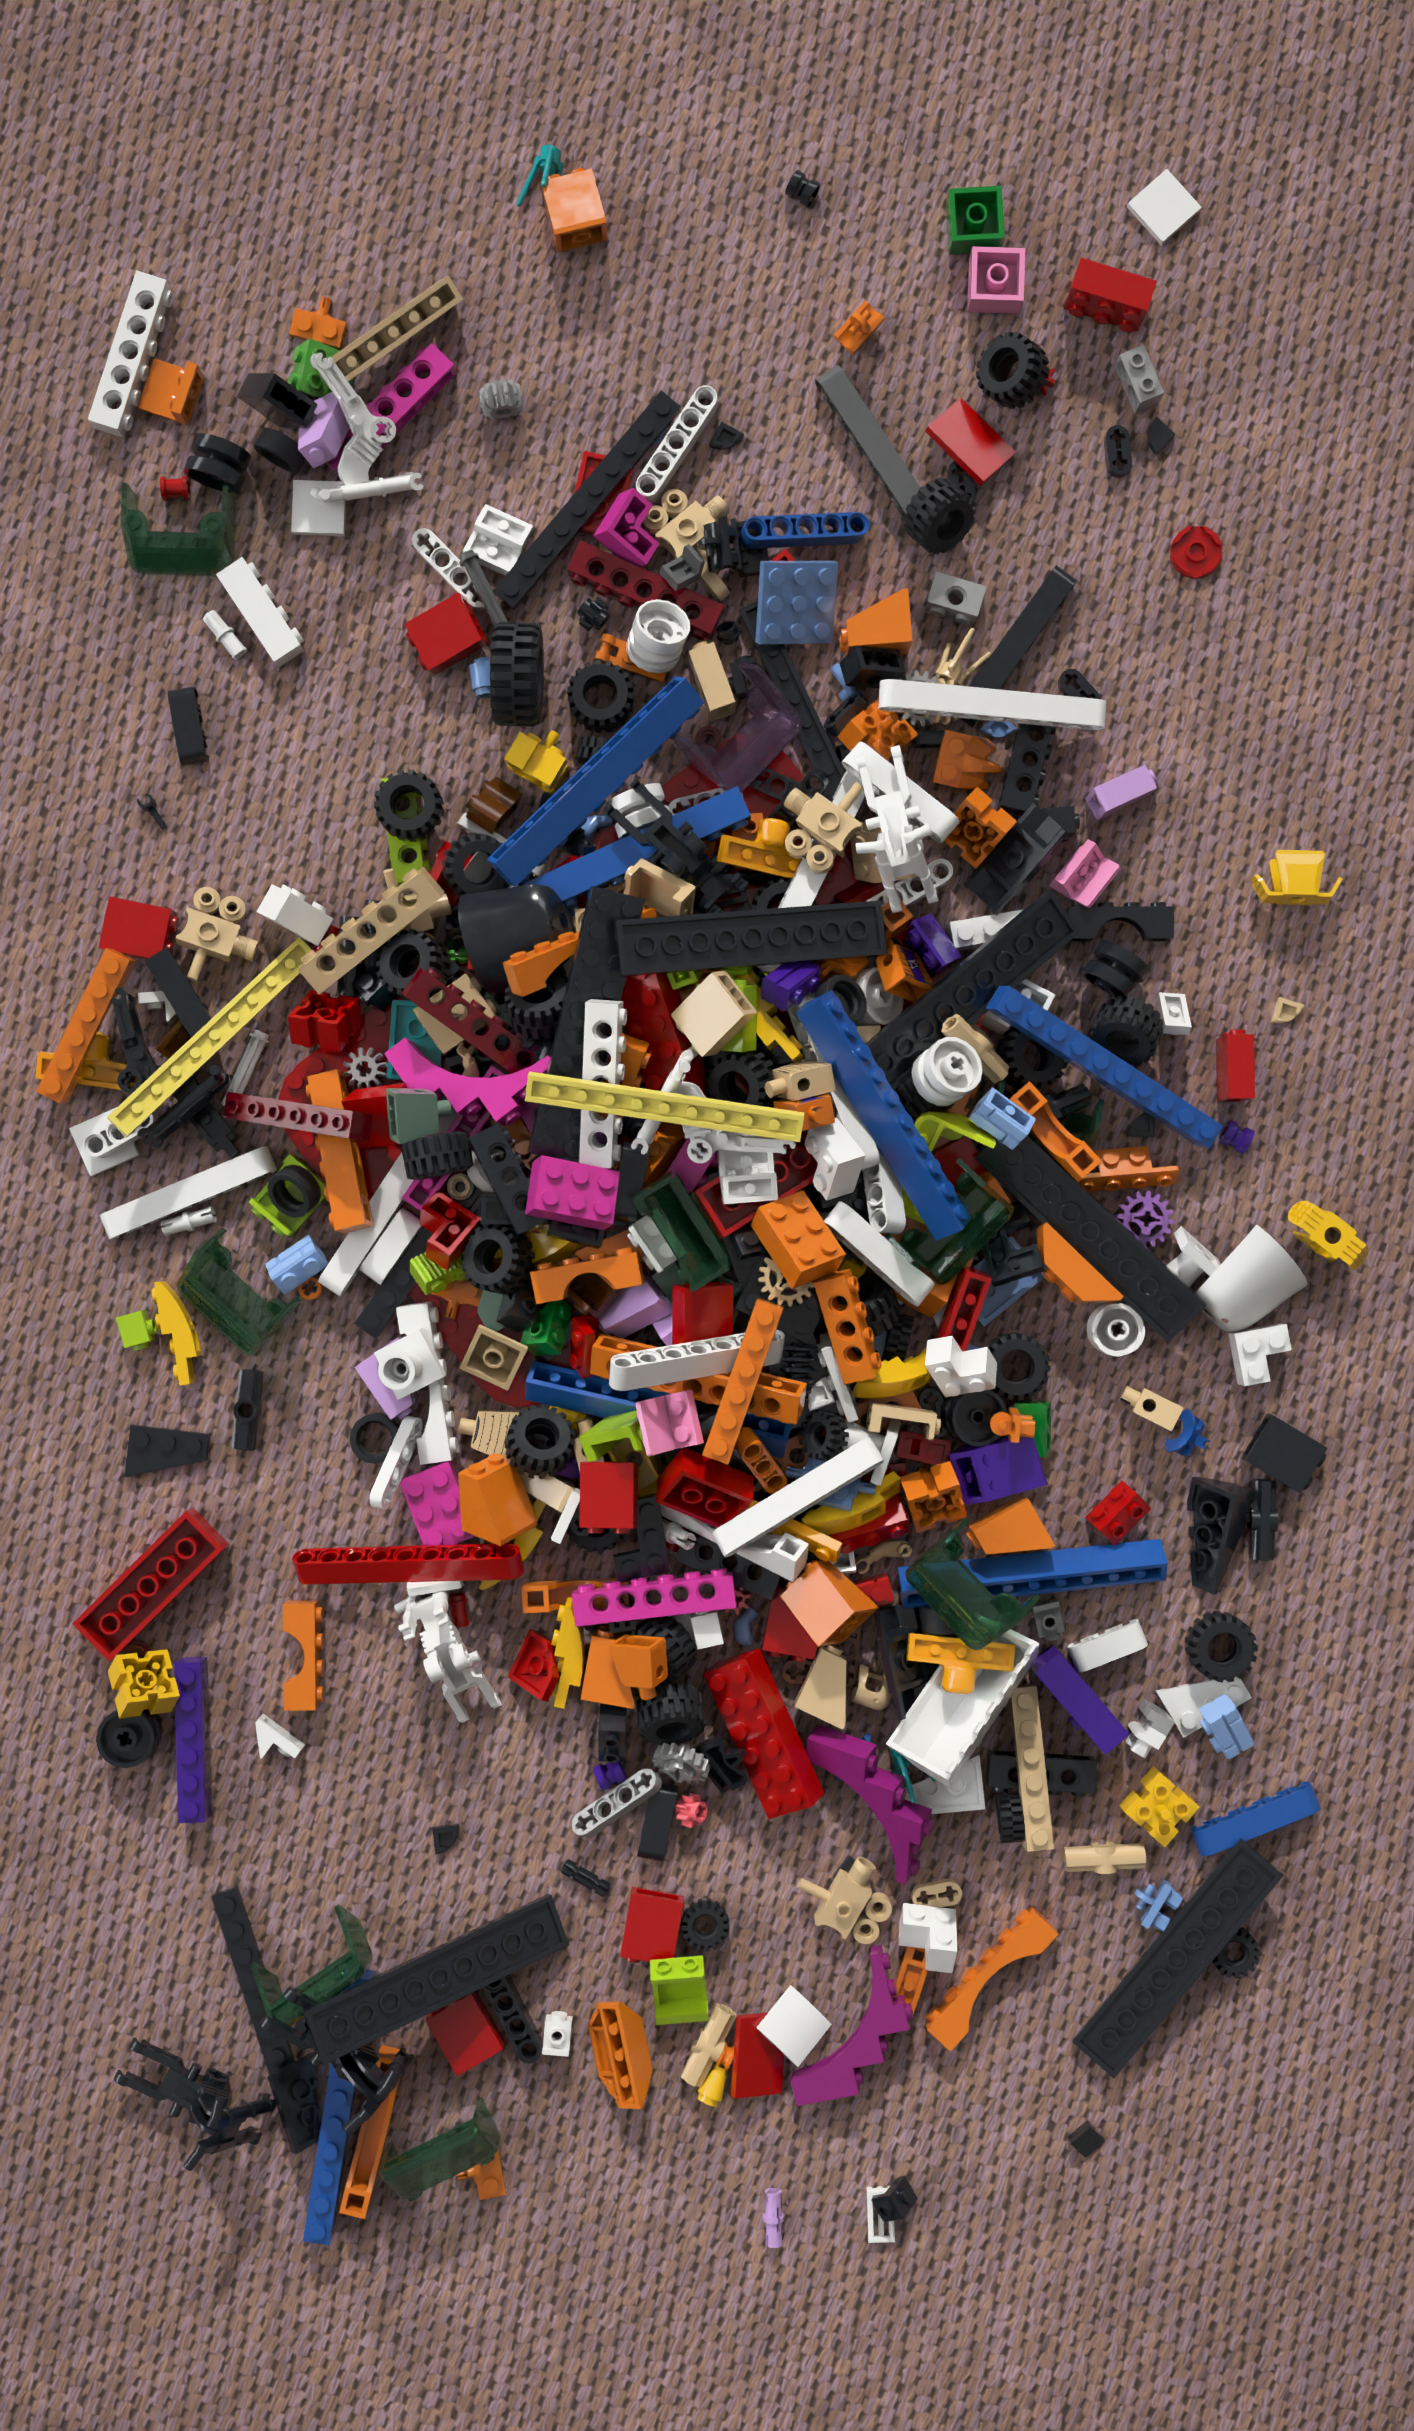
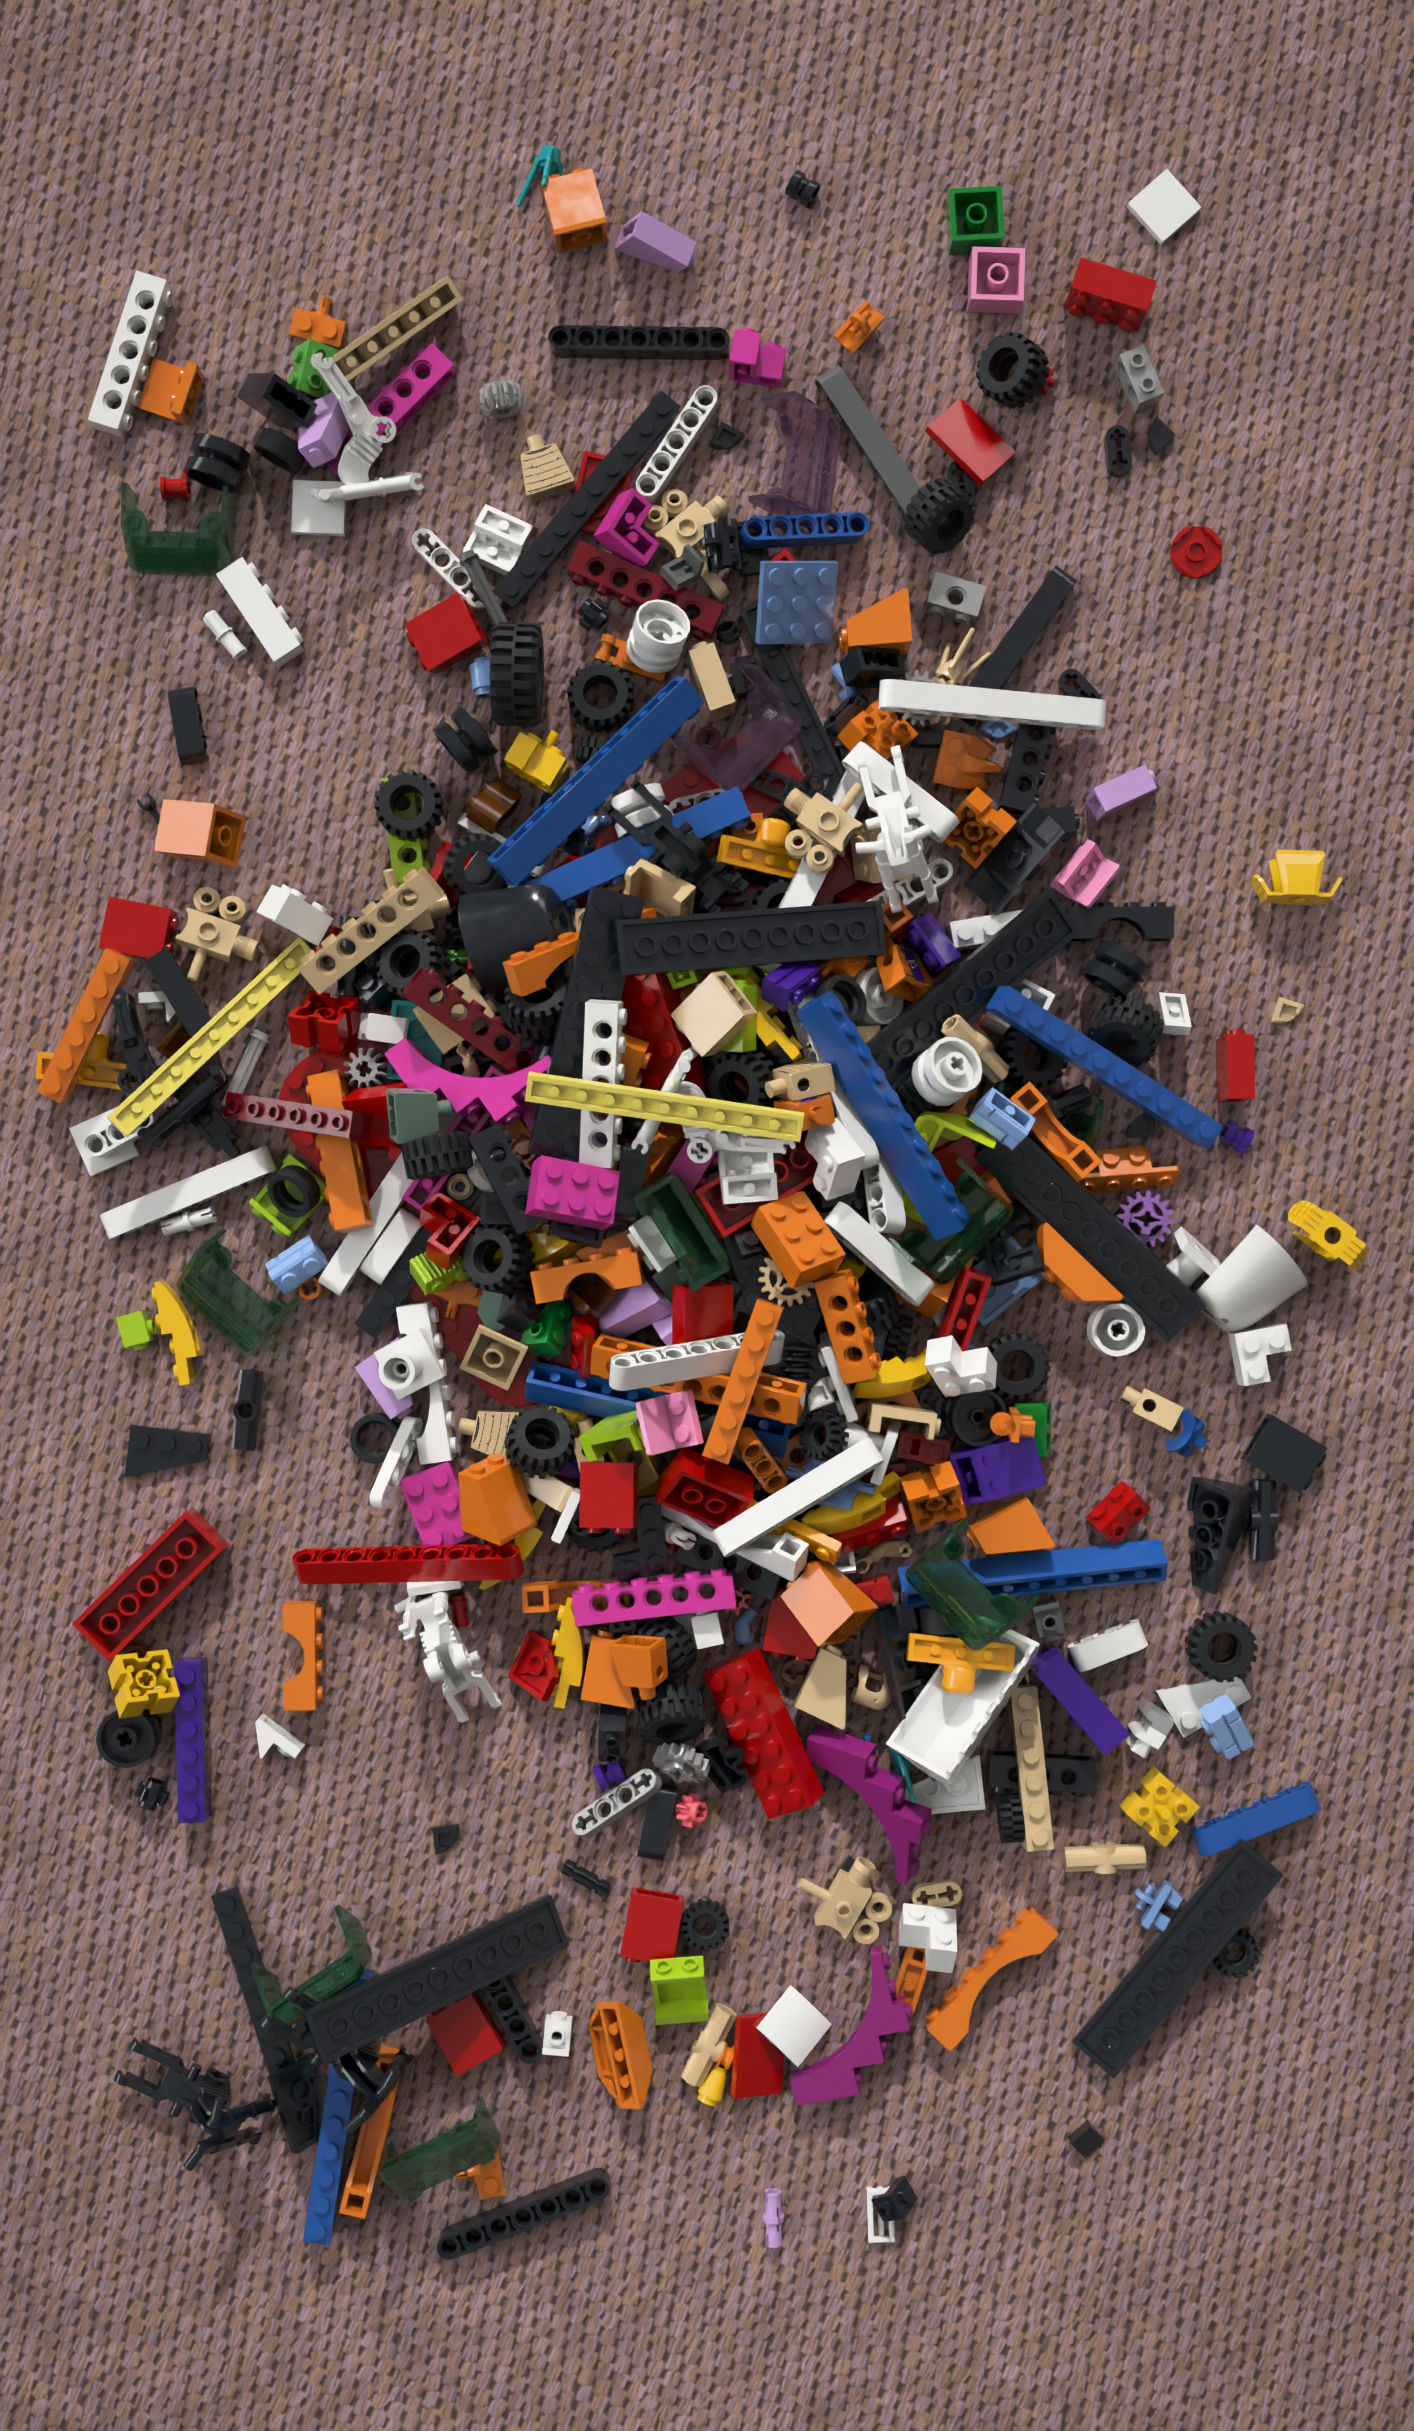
none -> black gear [134,1777,170,1811]
none -> slope [154,799,246,868]
none -> white slope [357,1013,409,1044]
none -> black wheel [432,706,498,775]
none -> black beam [437,2167,611,2260]
none -> tan torso [520,434,575,503]
none -> black beam [548,325,730,360]
none -> lavender slope [614,211,697,273]
none -> dark pink brick [729,328,786,388]
none -> clear purple windscreen [748,390,841,515]

